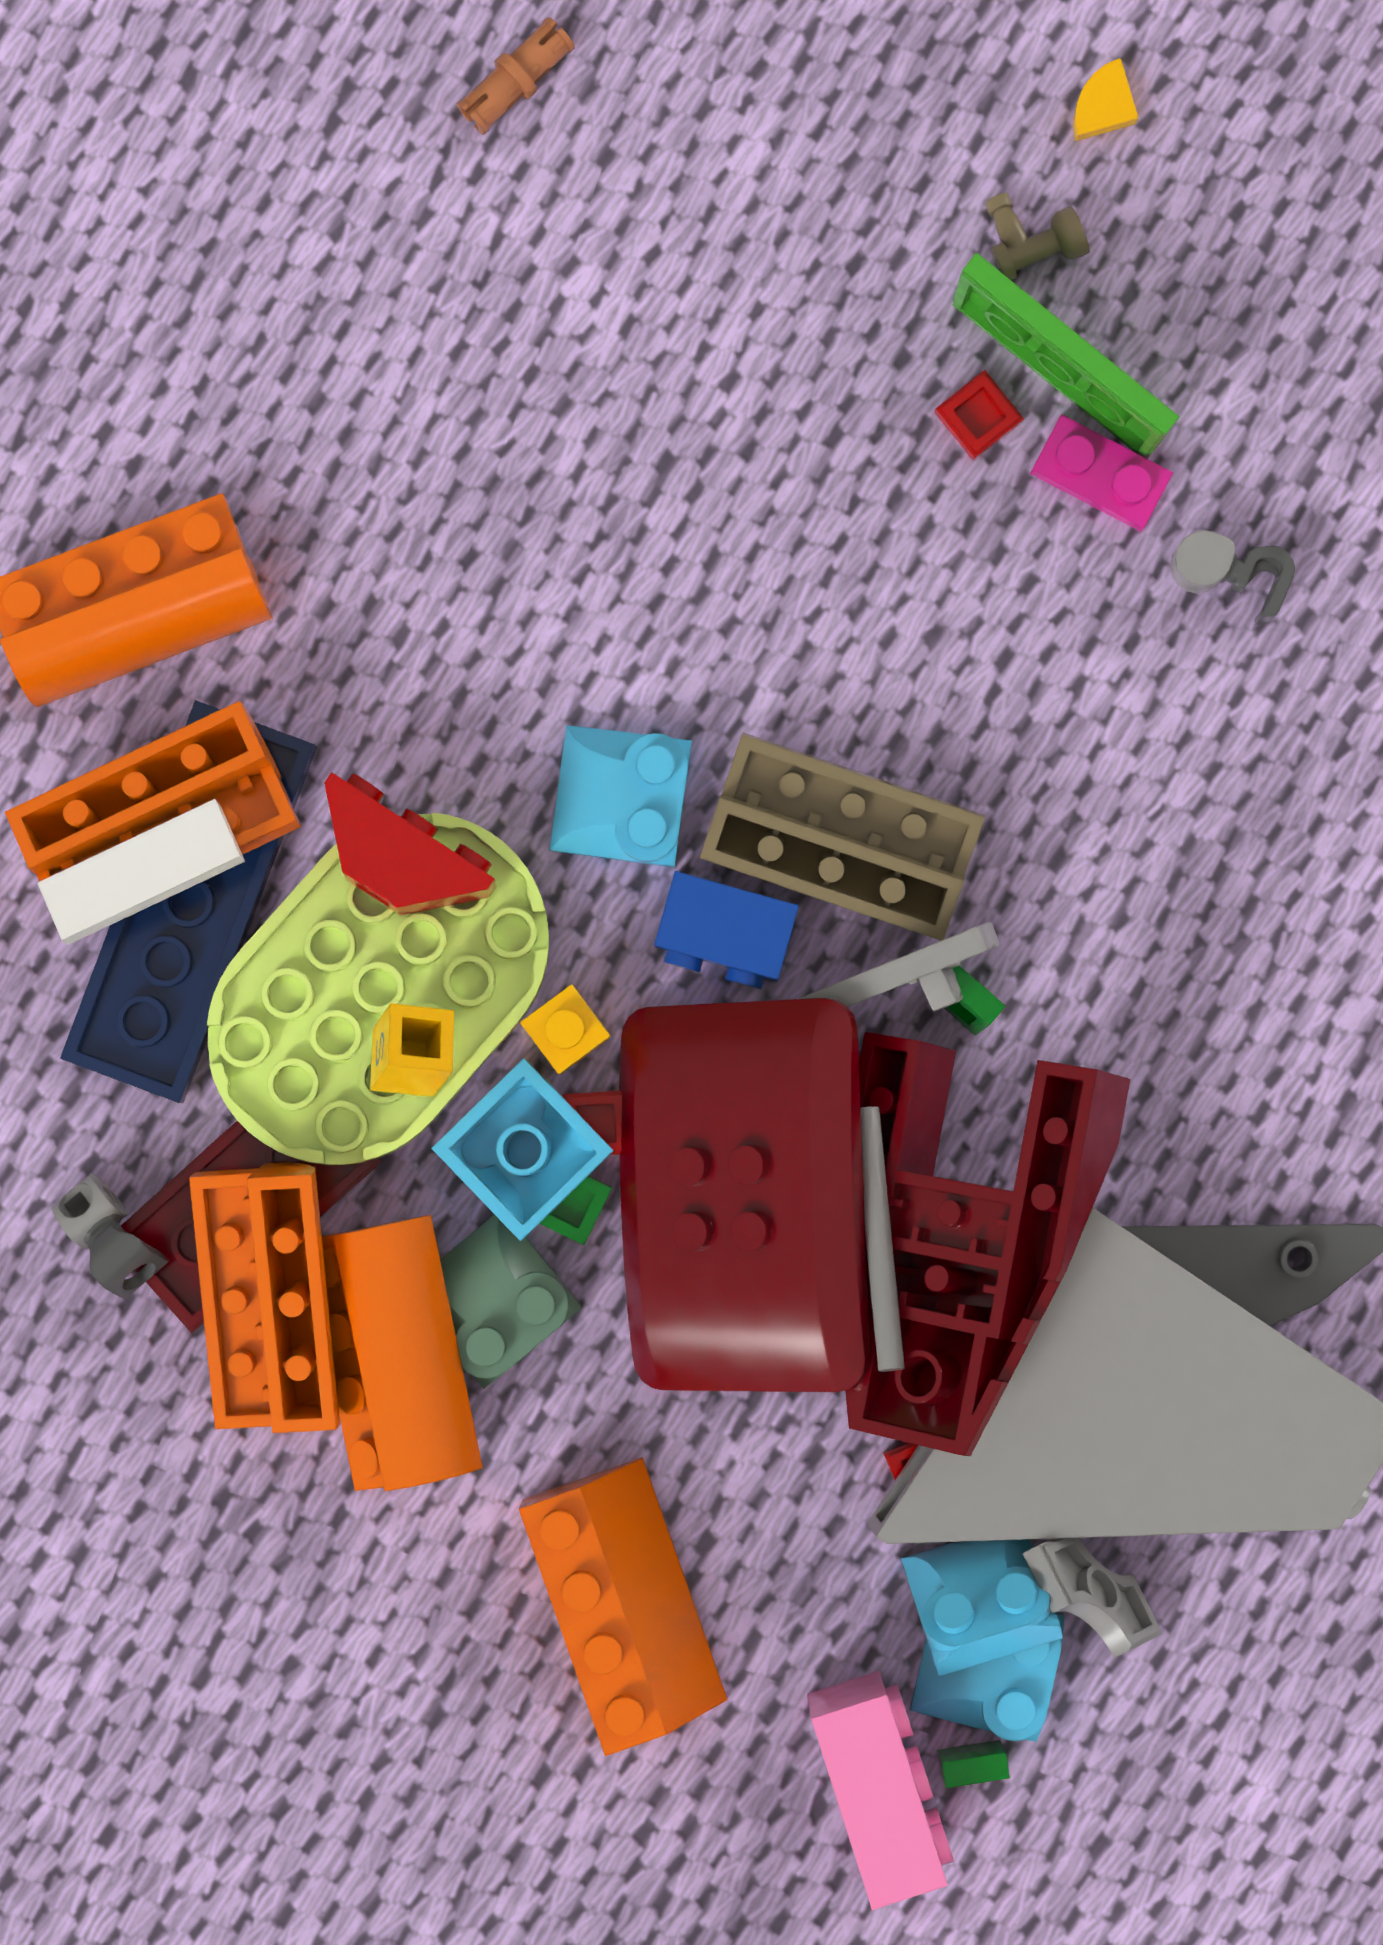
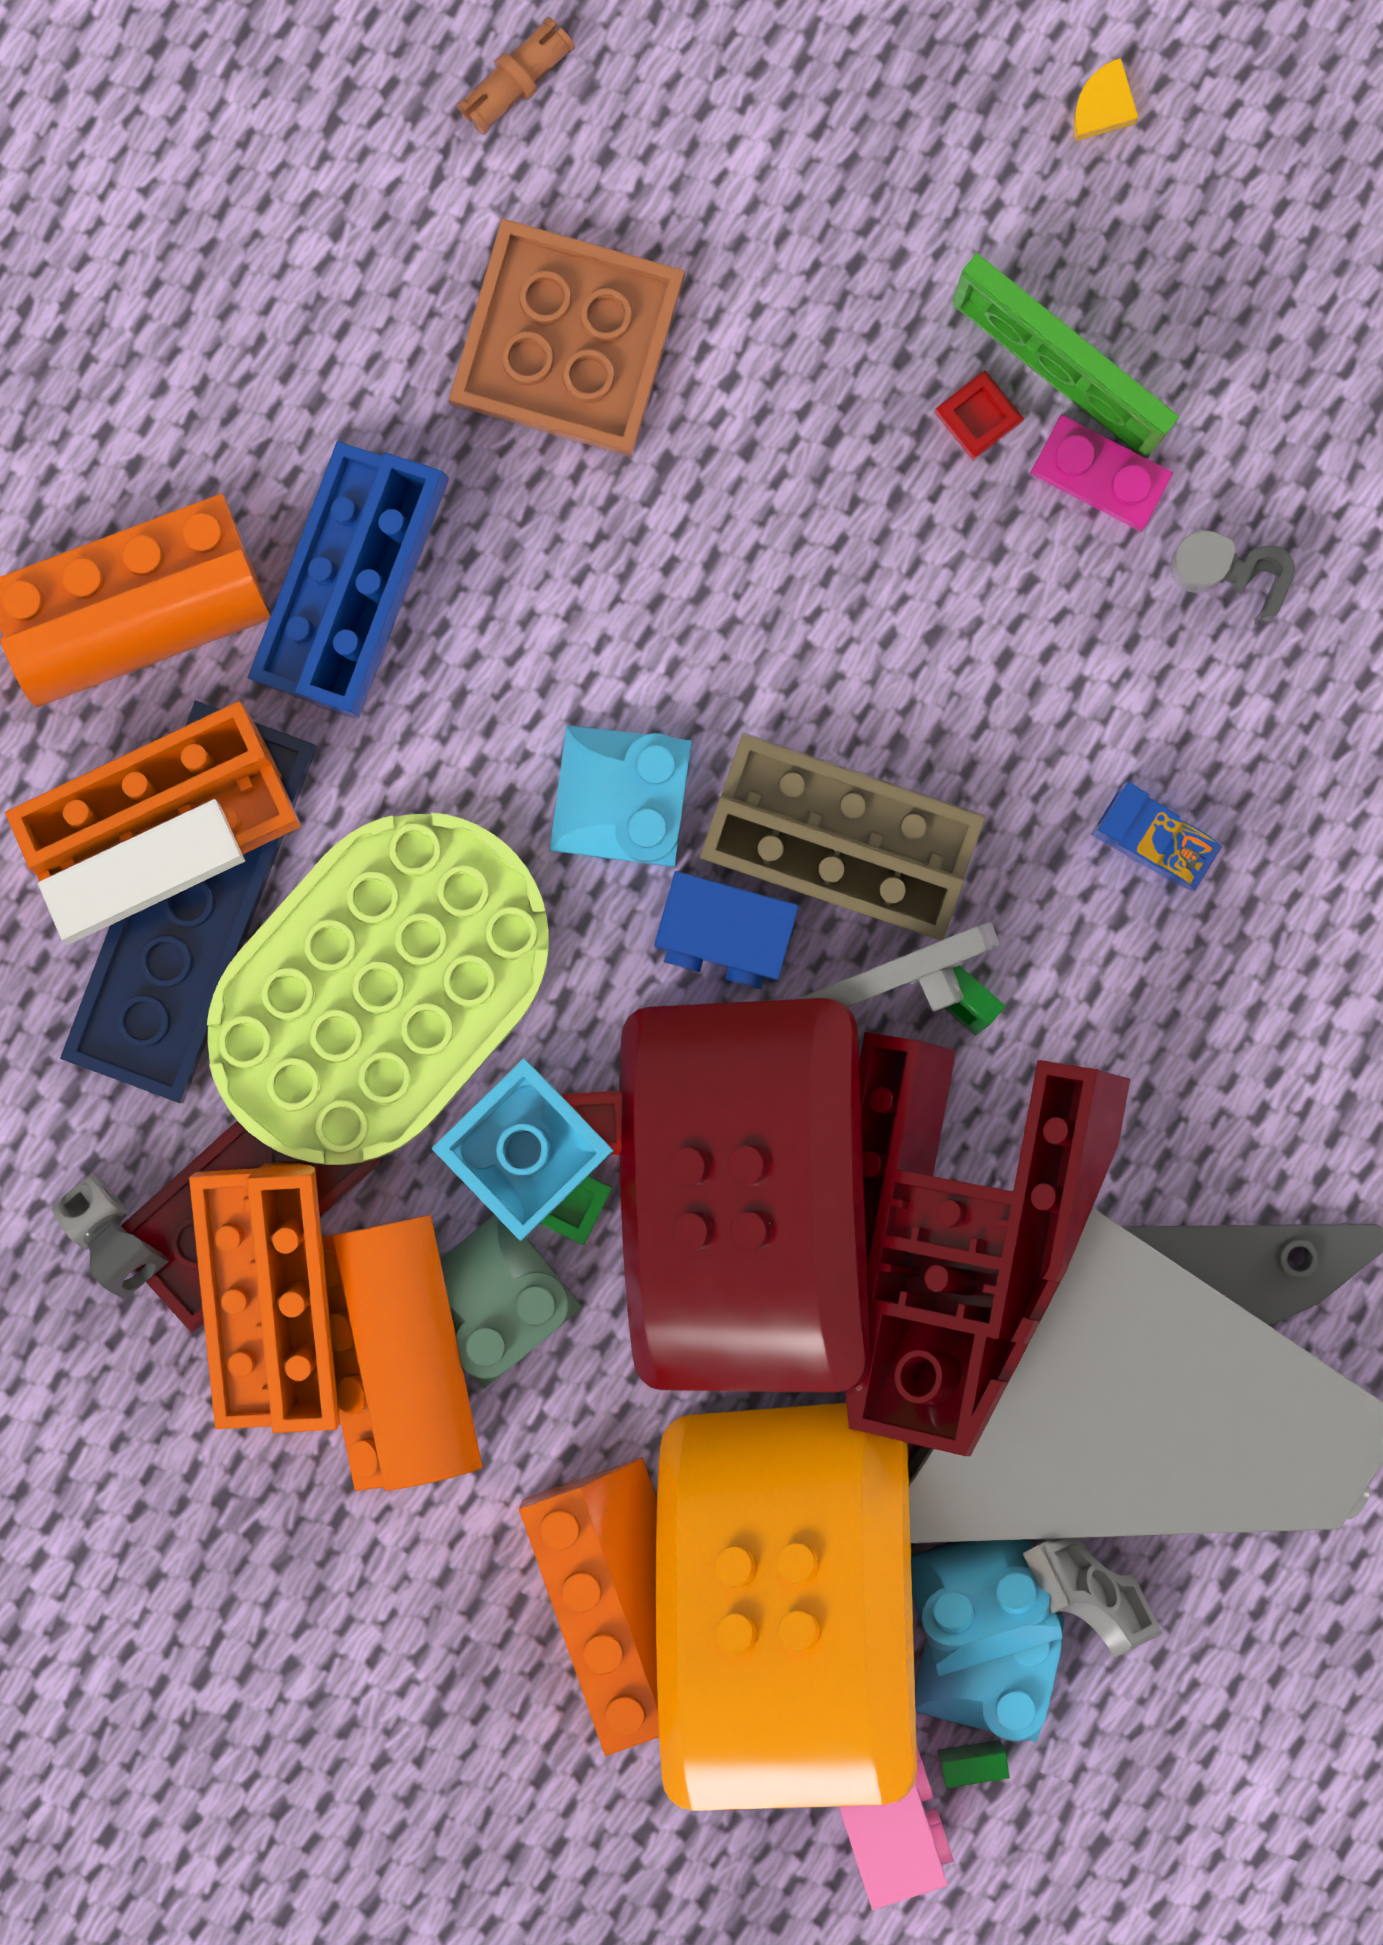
red slope [324,772,496,916] -> none
yellow brick [370,1003,454,1097] -> none
yellow brick [520,984,612,1075] -> none
light grey bar [861,1107,905,1372] -> none
dark tan piece [985,193,1090,280] -> none
none -> blue brick [247,441,449,719]
none -> nougat plate [449,218,685,457]
none -> light orange wedge [656,1403,917,1811]
none -> blue leg [1090,781,1222,891]

